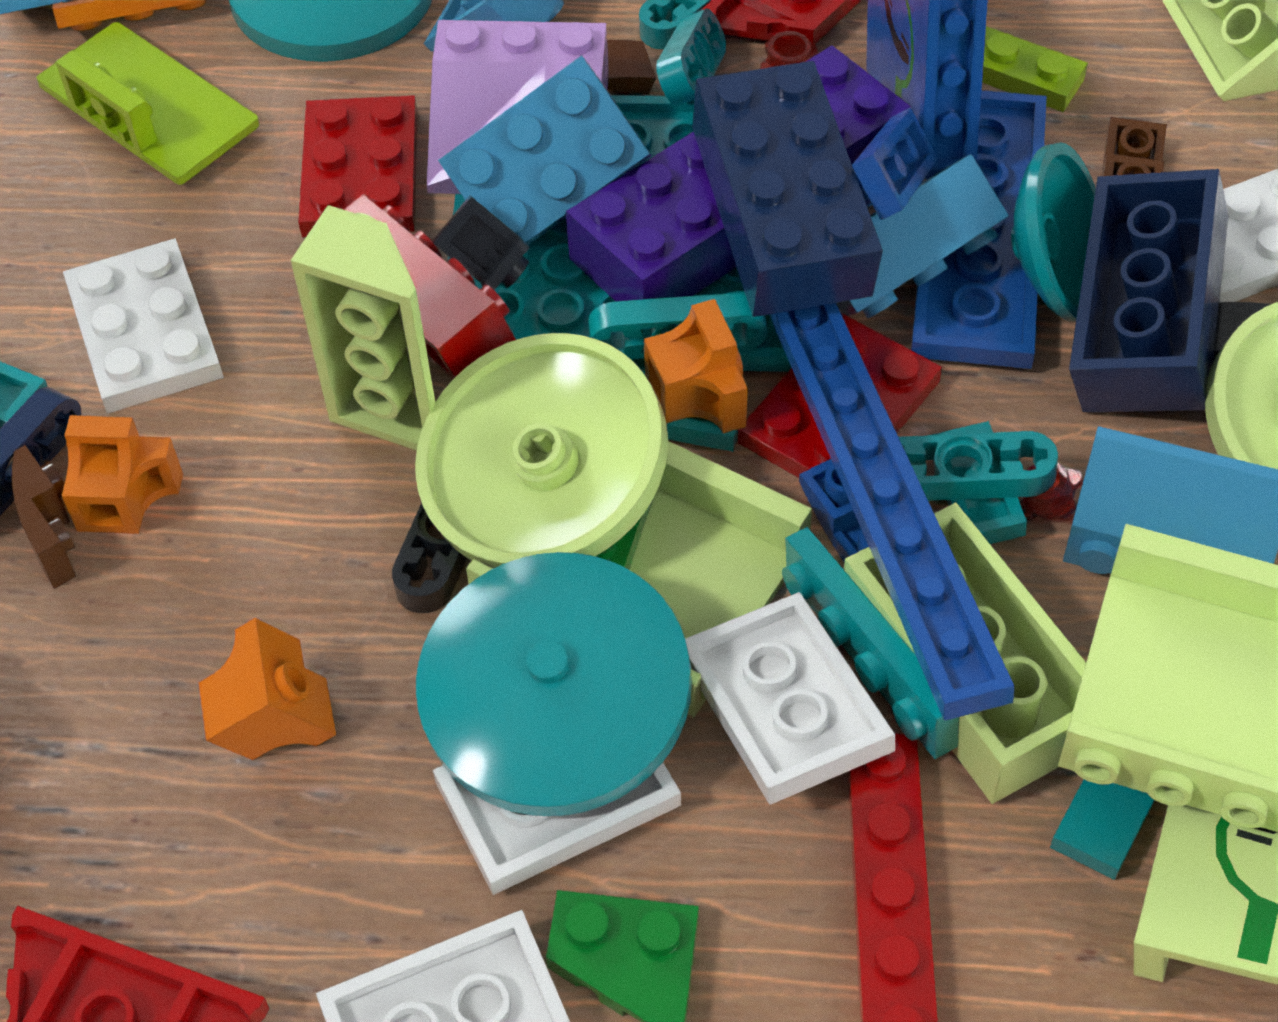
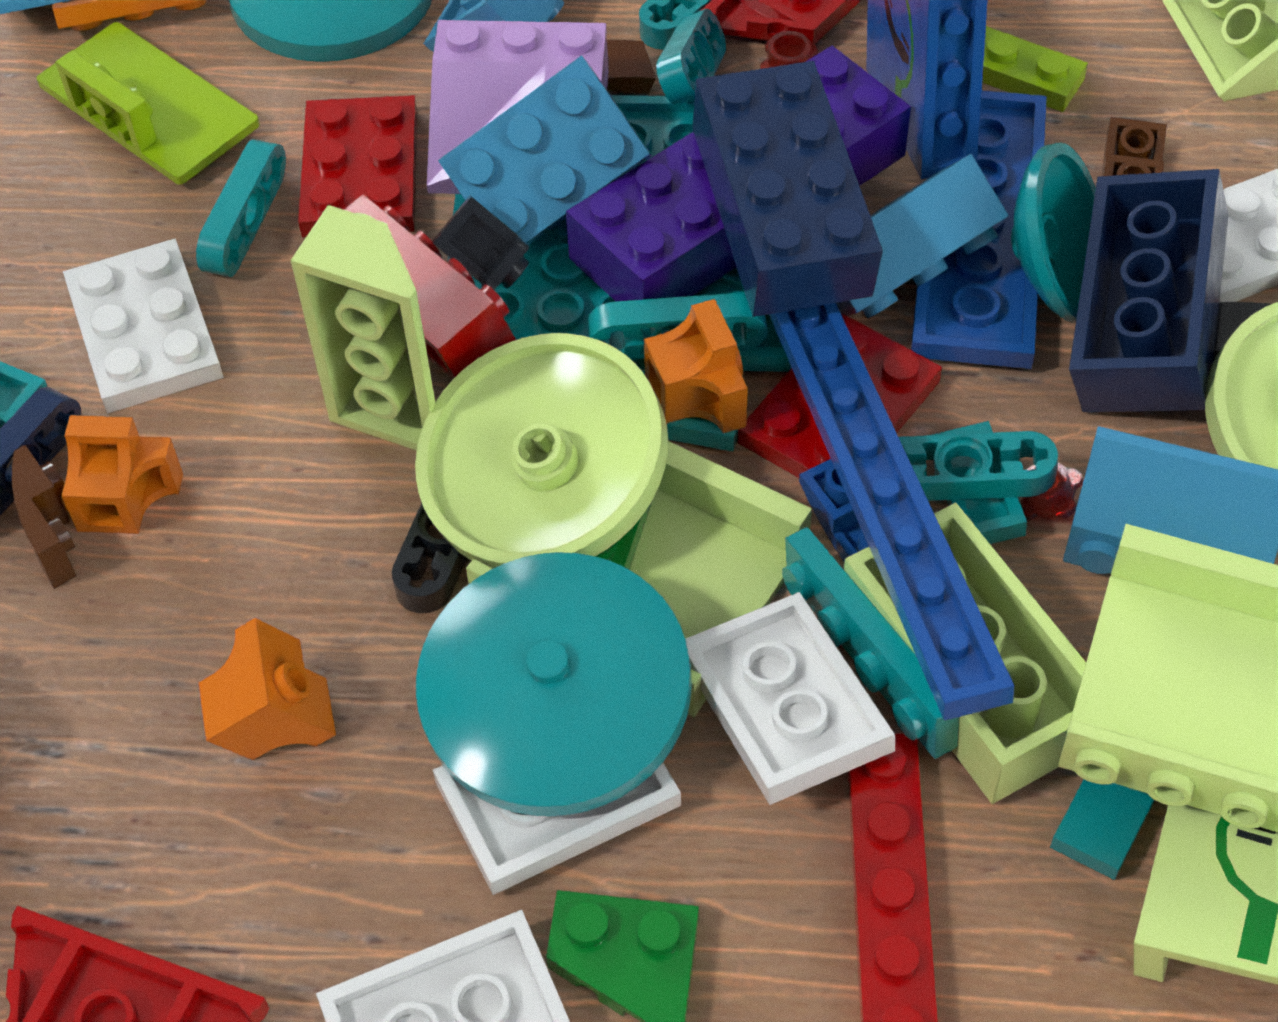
blue plate [851,108,938,220] -> none
none -> teal beam [196,139,286,277]

